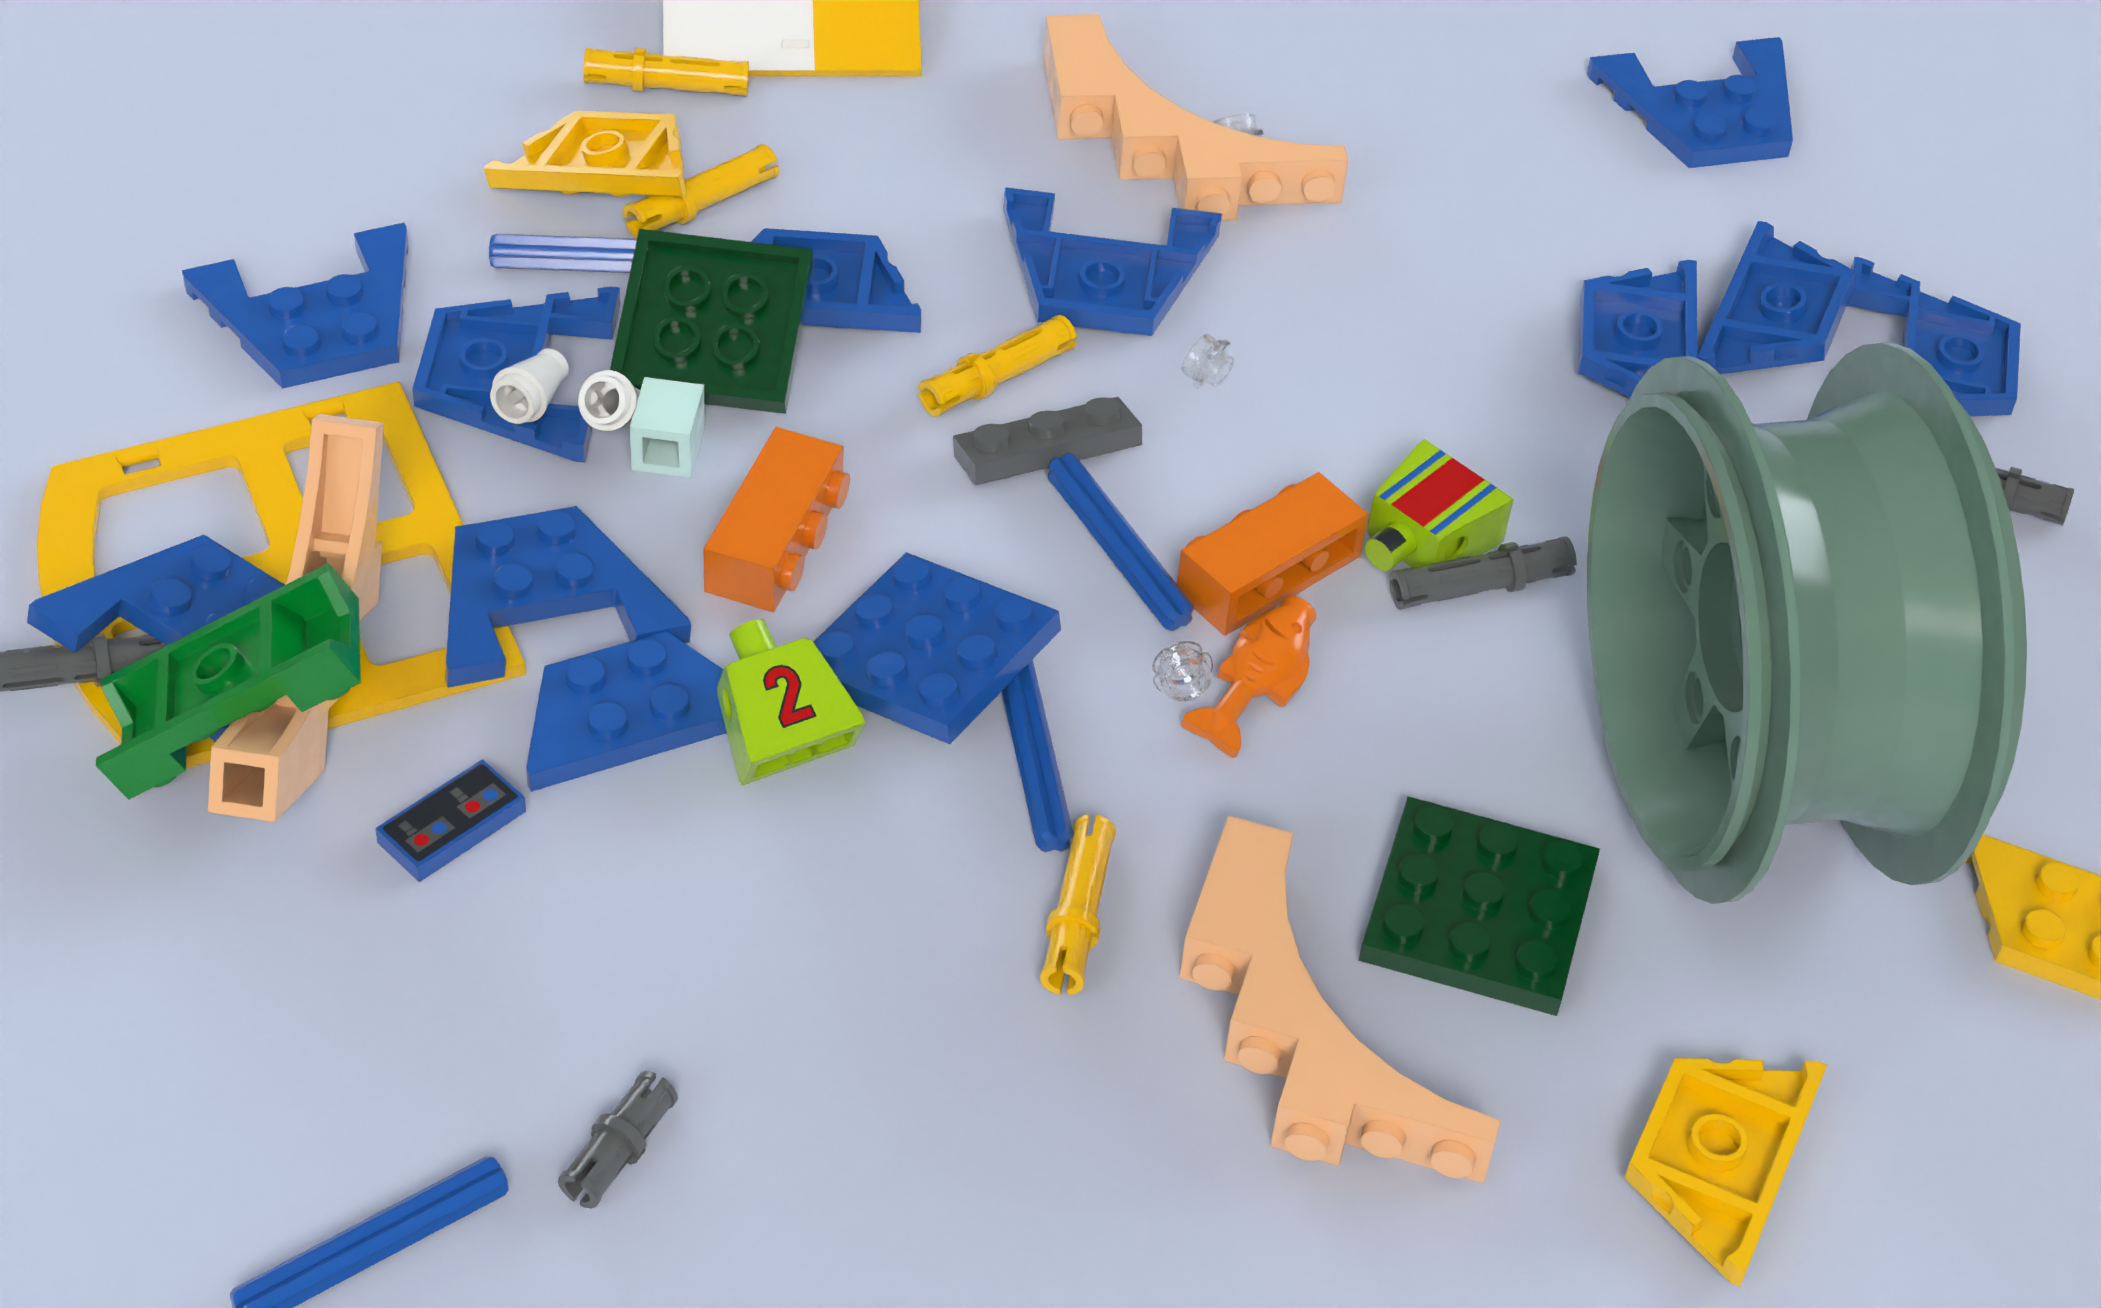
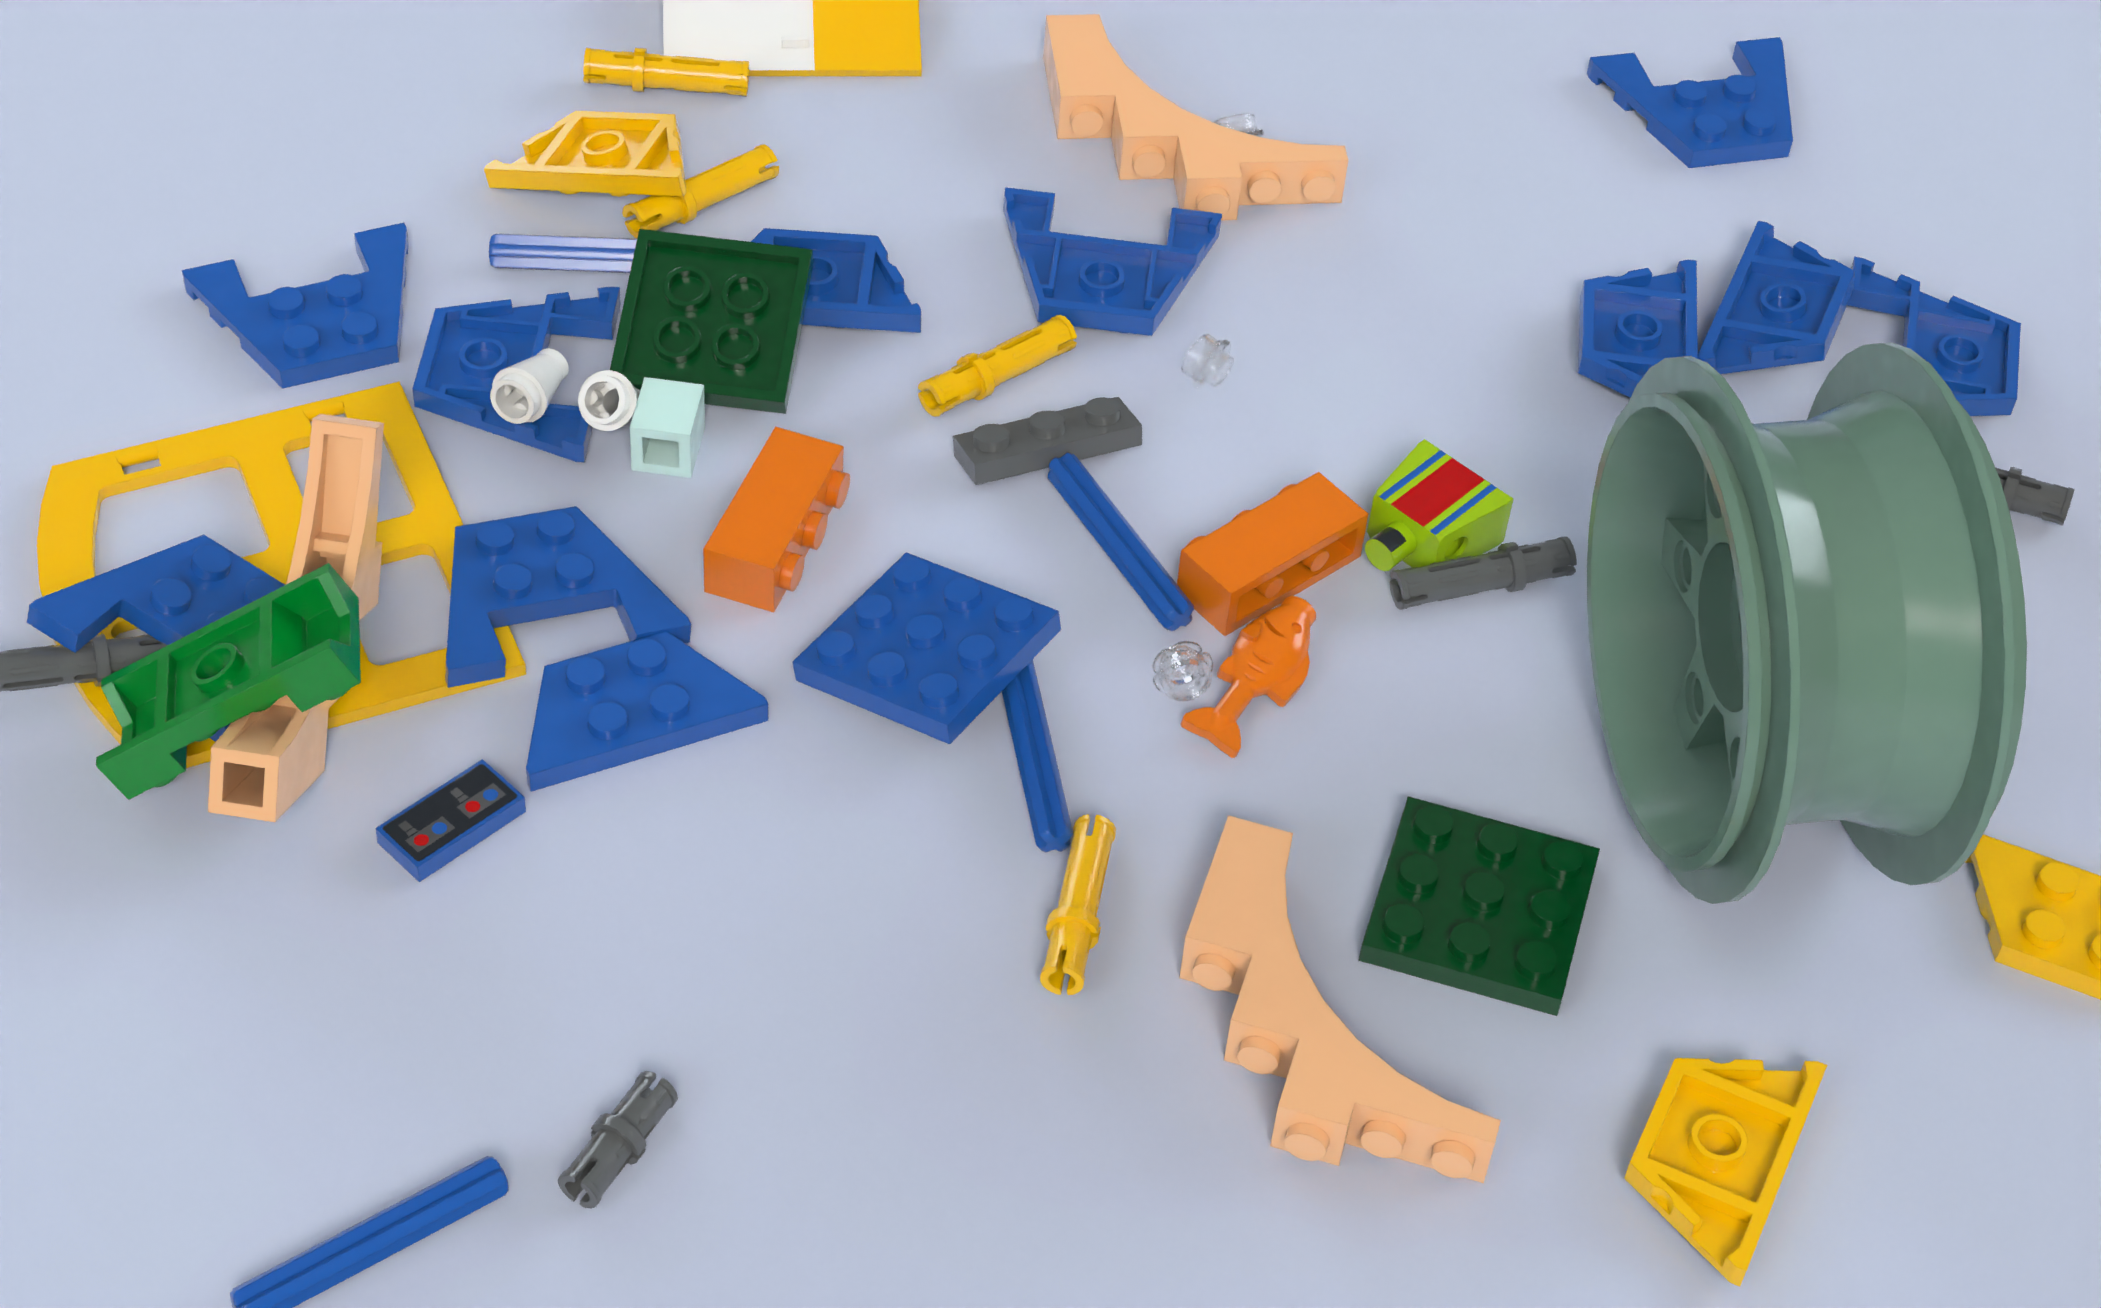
lime torso [717,619,866,786] -> none

